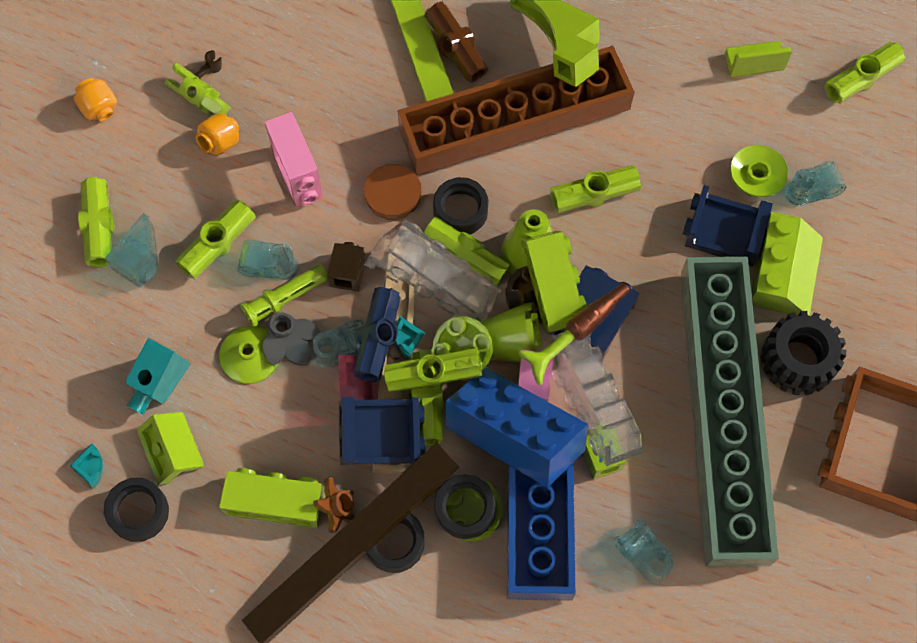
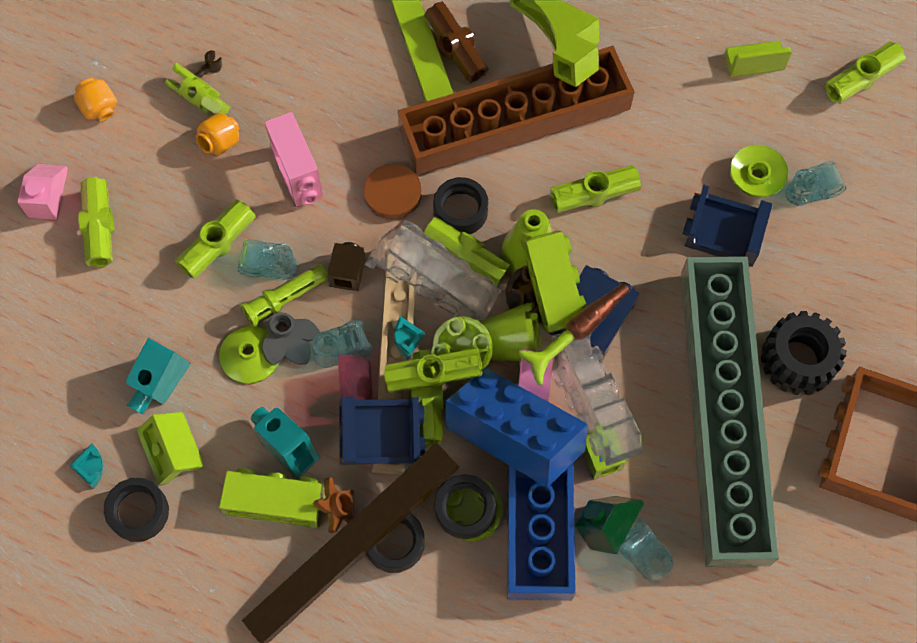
clear light blue slope [106,213,159,288] -> none
dark blue piece [353,287,401,383] -> none
lime slope [751,212,823,316] -> none
none -> bright pink slope [18,164,68,220]
none -> teal torso [251,407,320,480]
none -> dark green slope [575,496,644,555]

